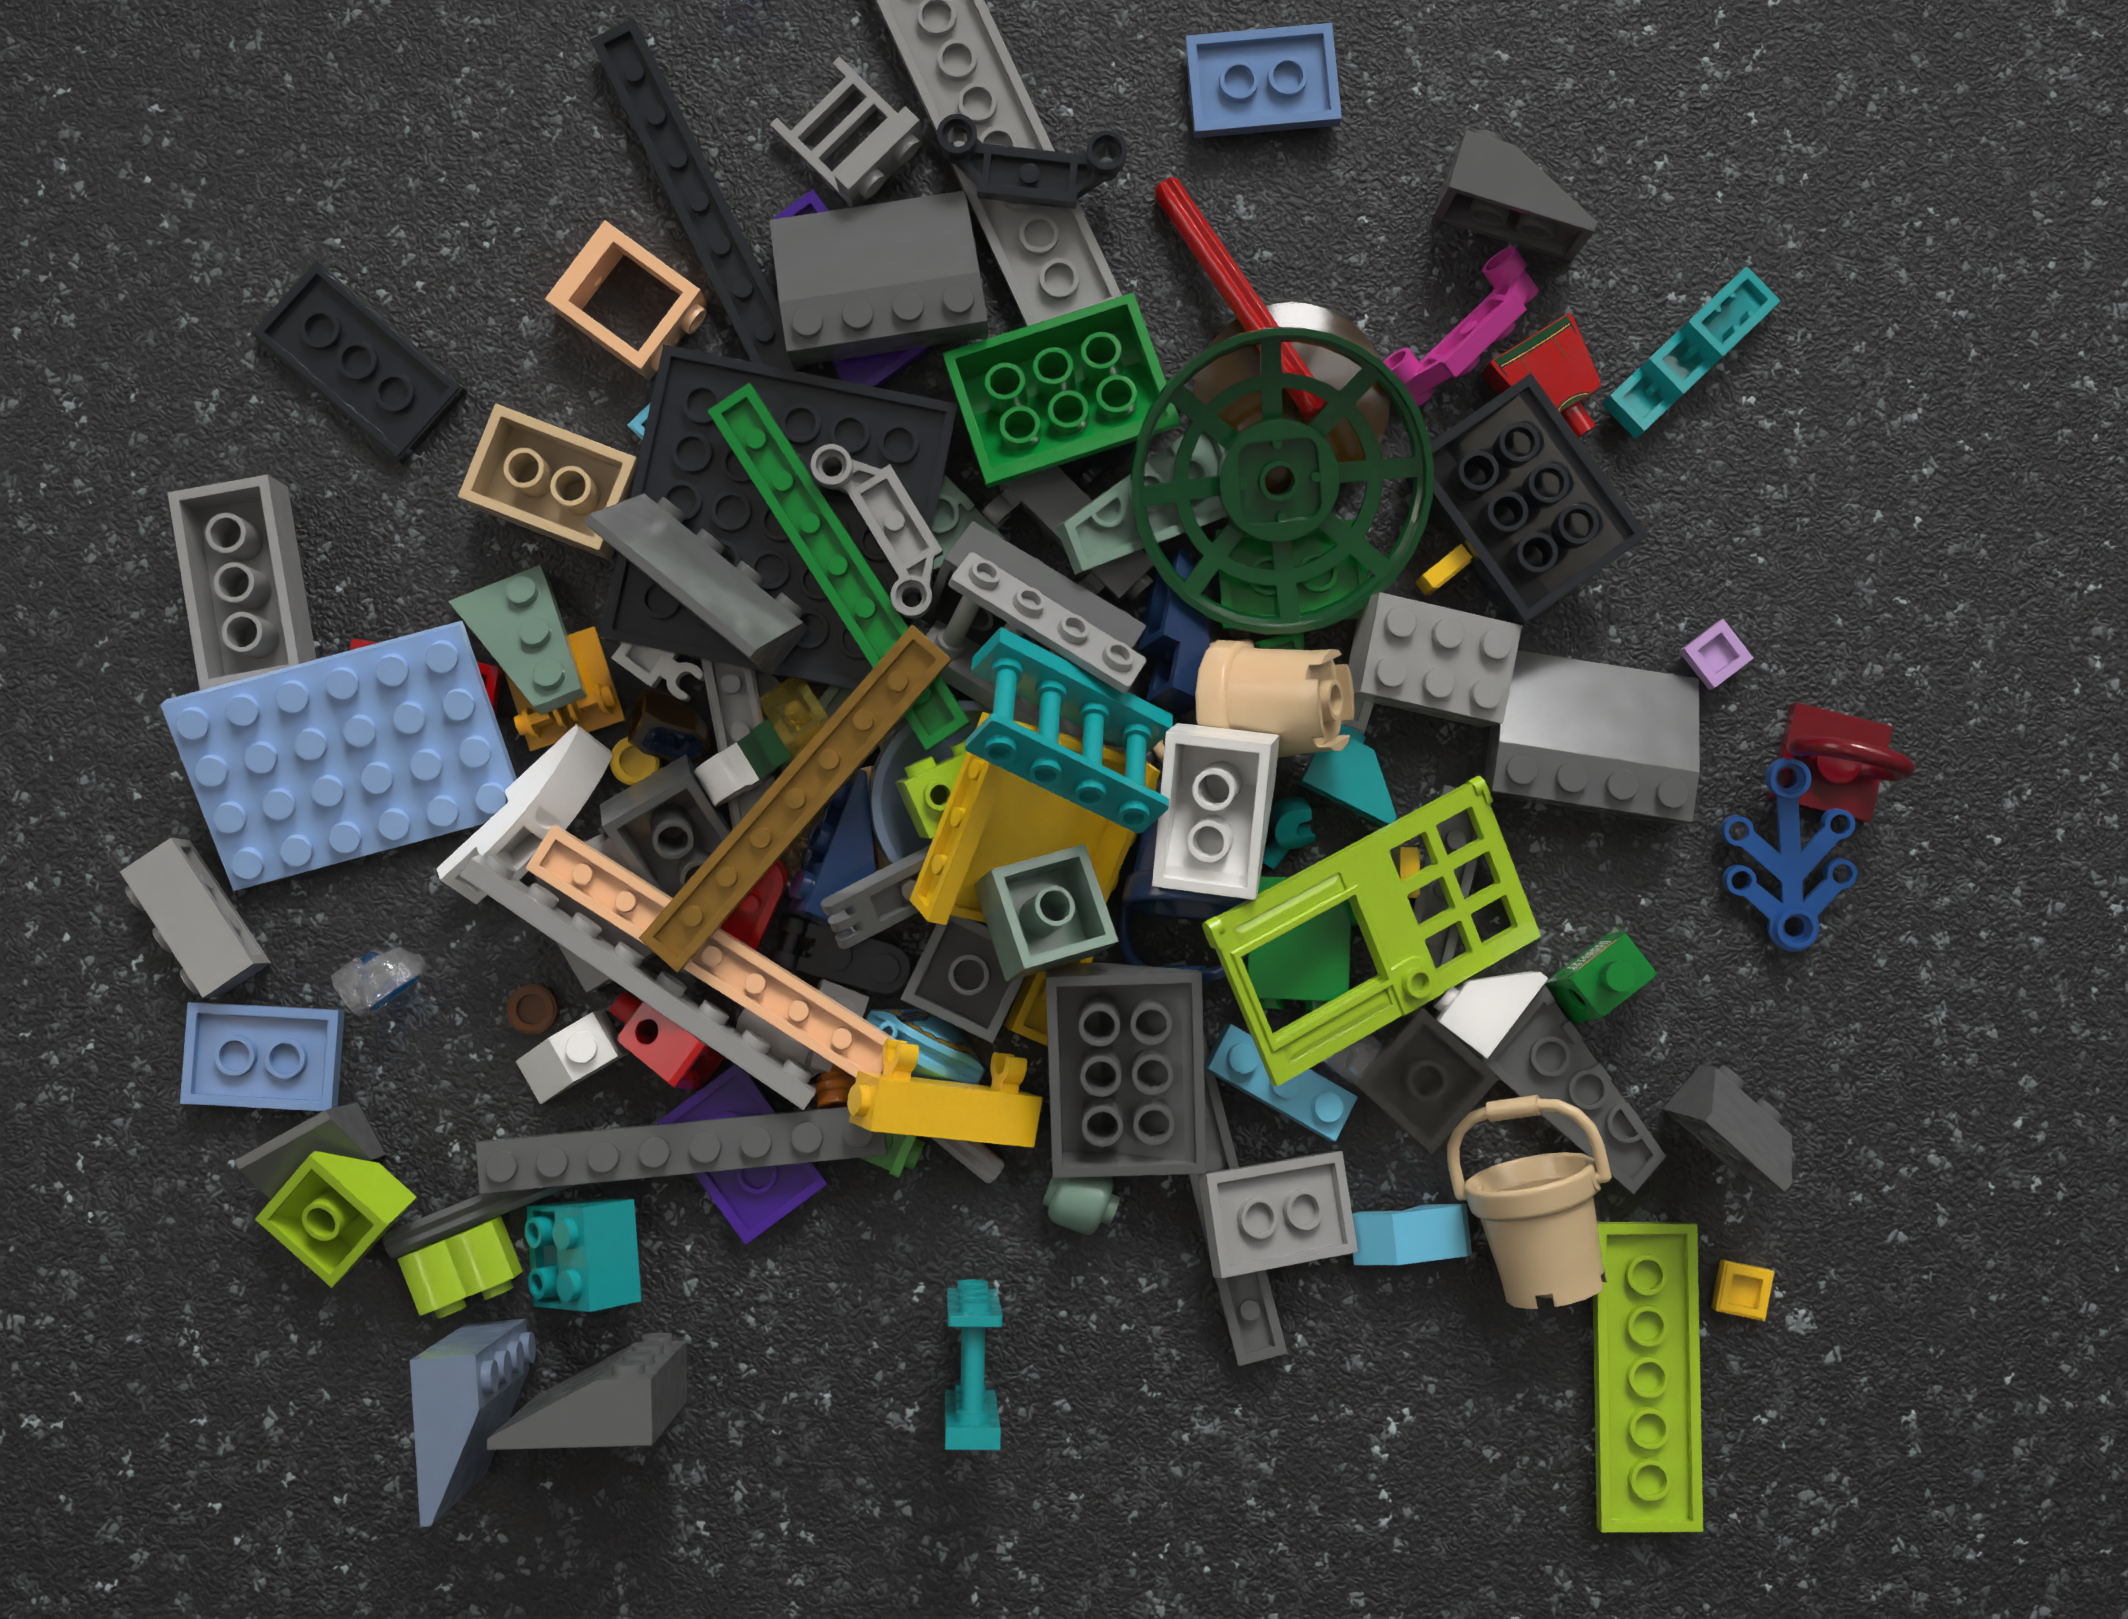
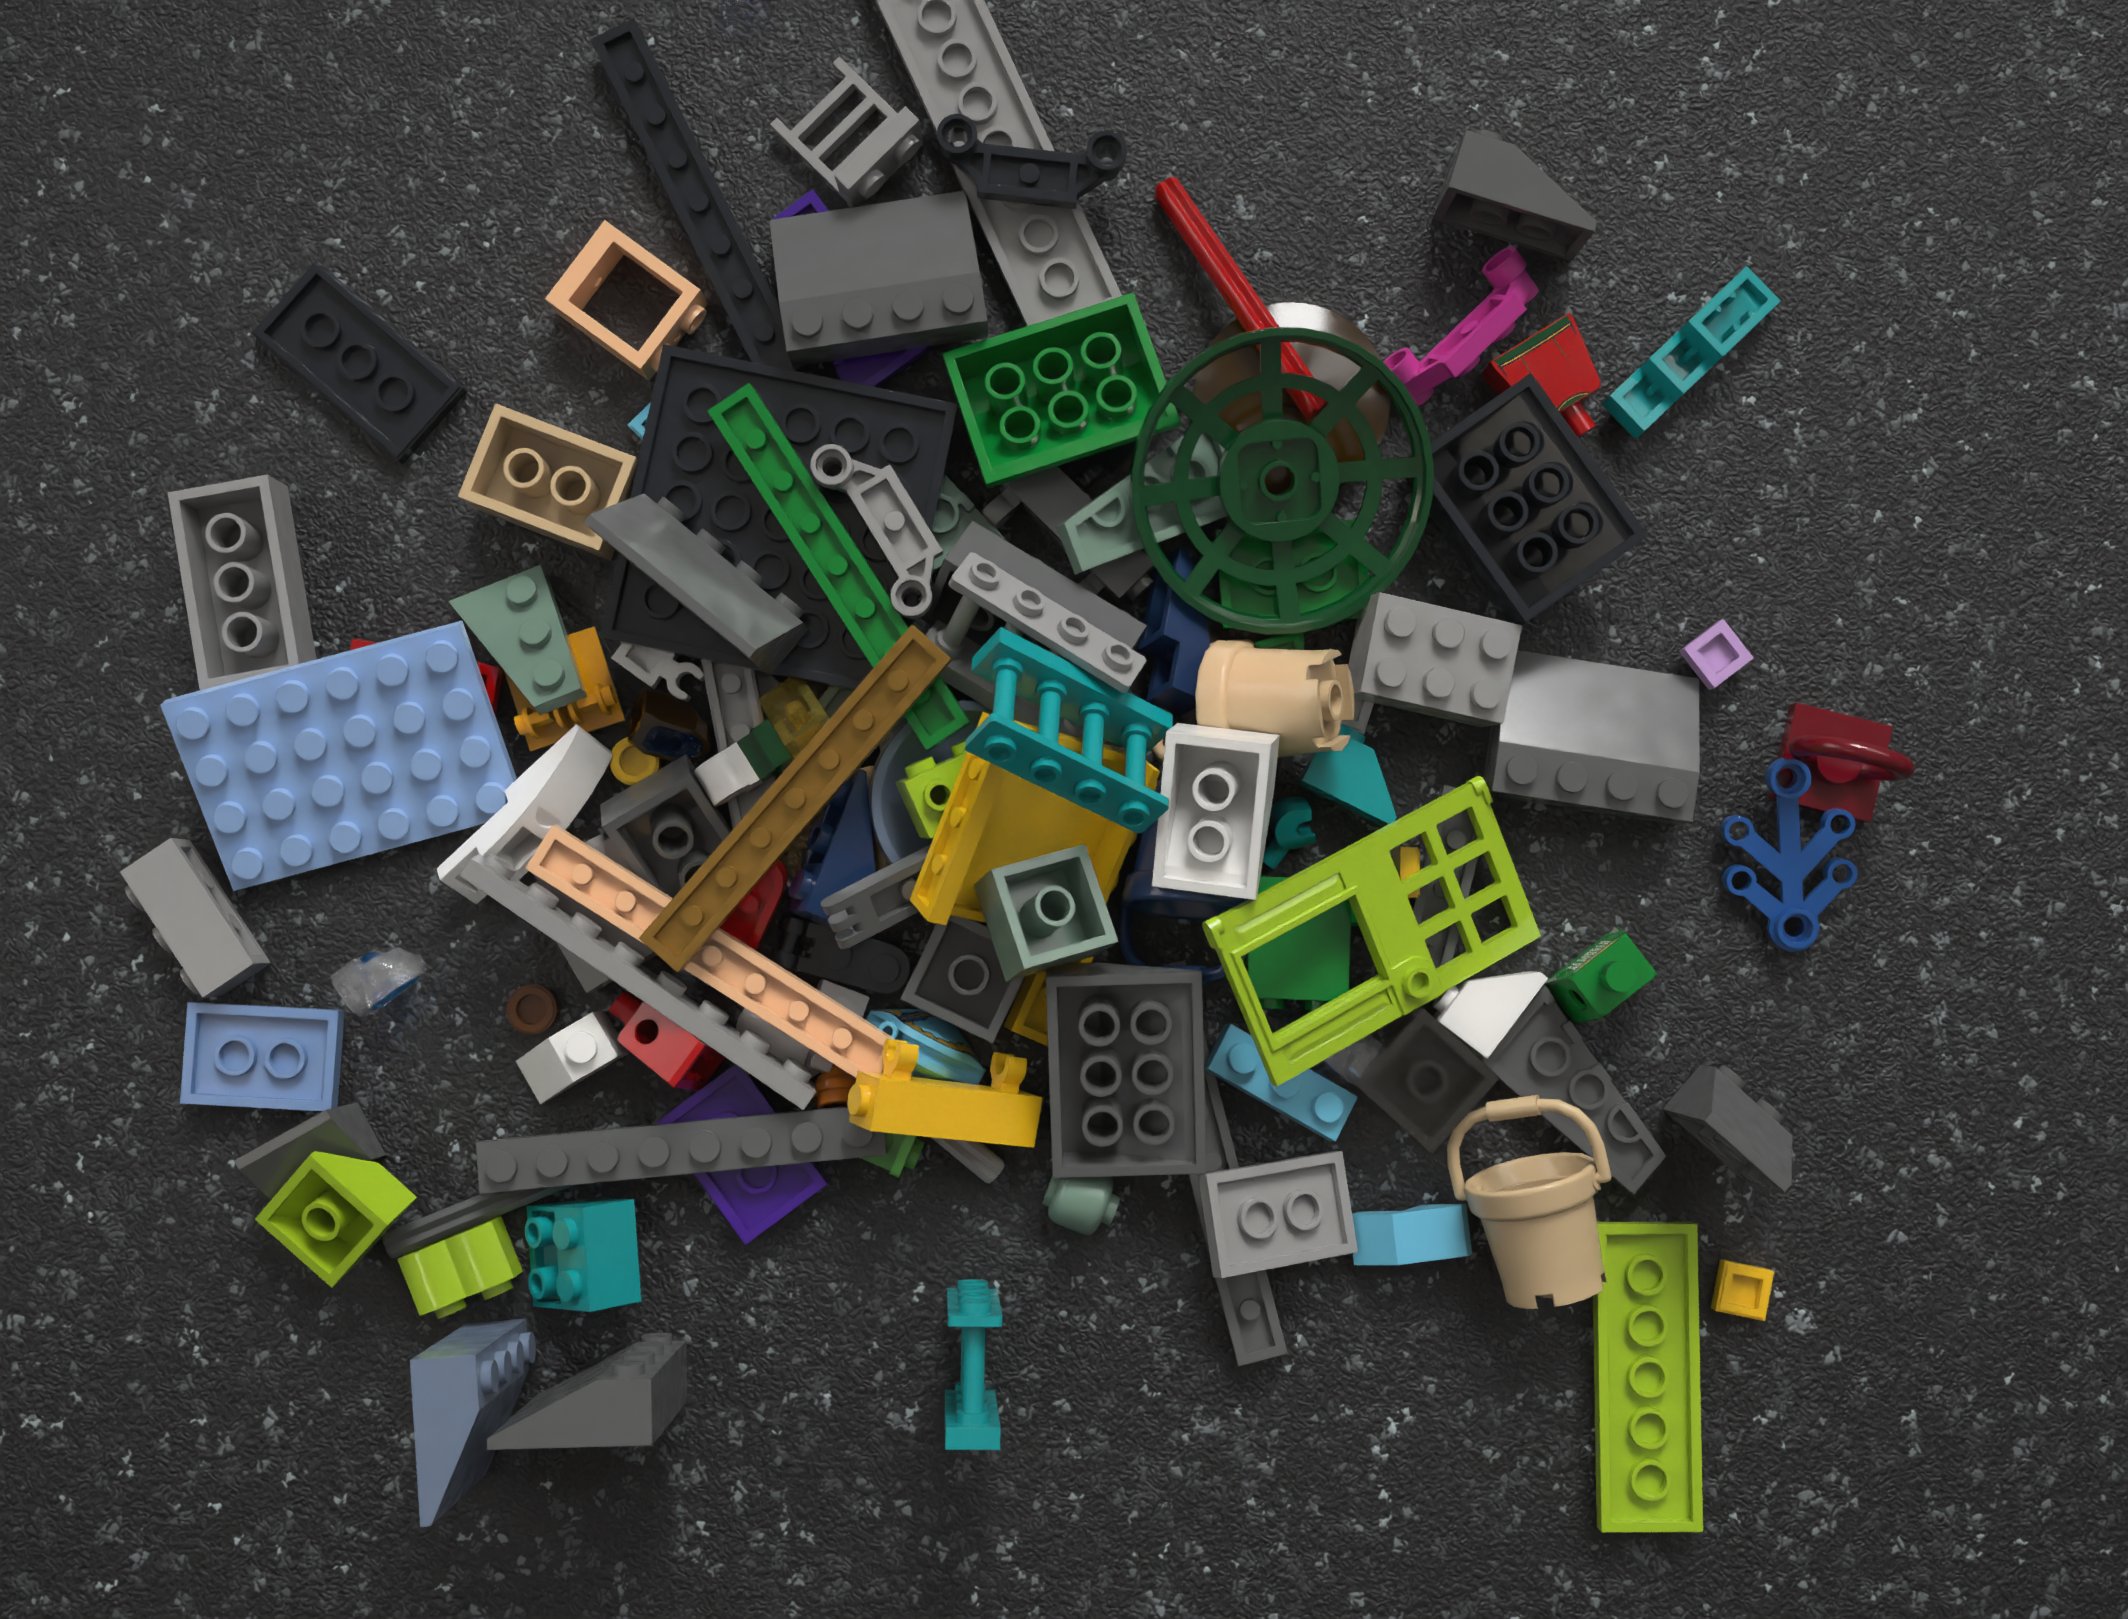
medium blue plate [1185,23,1342,138] -> none
yellow tile [1415,544,1472,596] -> none

